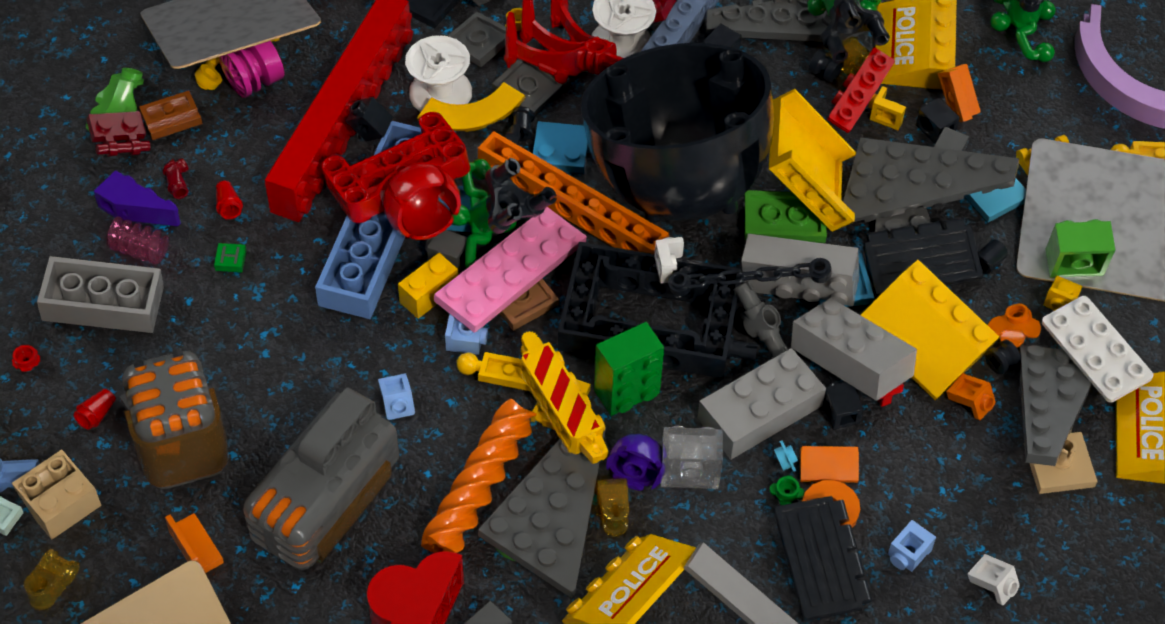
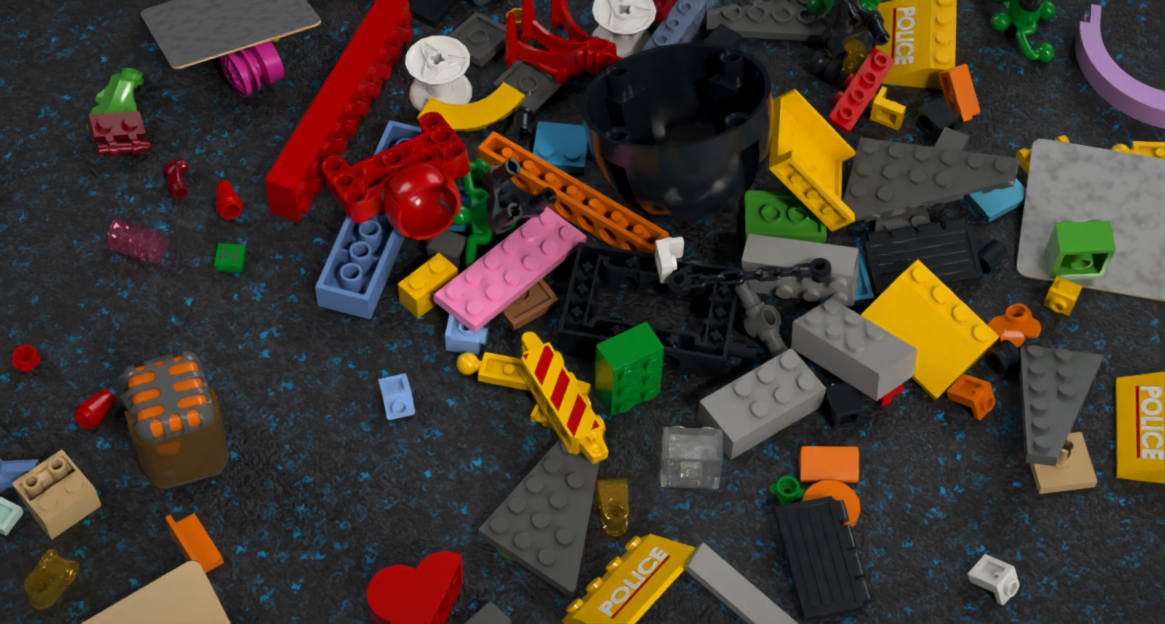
light grey brick [37,256,164,333] -> none
dark purple slope [94,170,181,226] -> none
dark orange plate [139,91,203,140] -> none
yellow plate [195,57,222,90] -> none
dark grey piece [243,387,400,570] -> none
black brick [345,97,394,142] -> none
orange piece [421,399,536,553] -> none
dark purple cylinder [606,434,666,490] -> none
medium azure plate [774,440,798,472] -> none
light blue brick [888,520,936,572] -> none
white bracket [1042,296,1153,402] -> none

